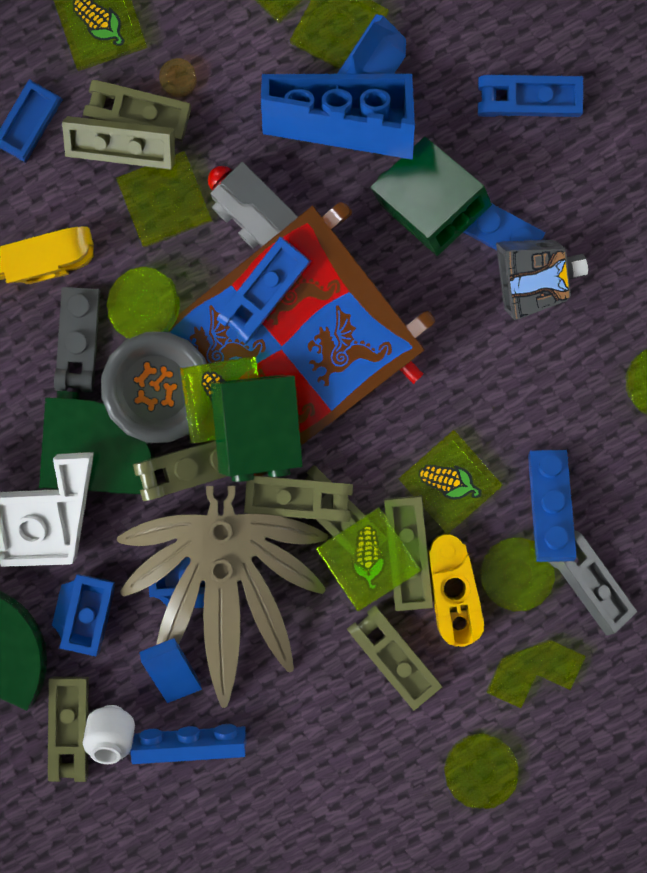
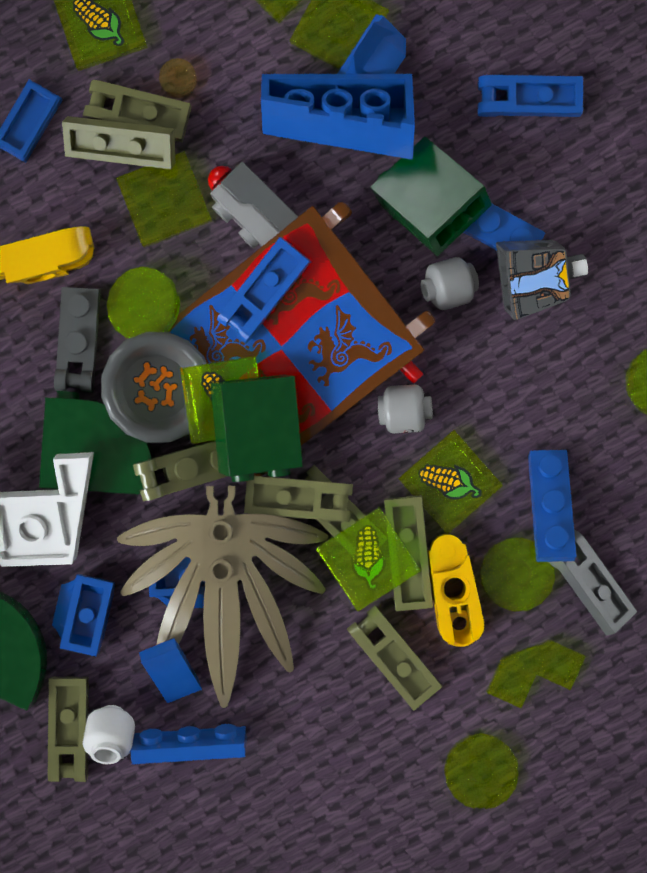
none -> light grey head [378,384,433,434]
none -> light grey head [421,257,479,310]

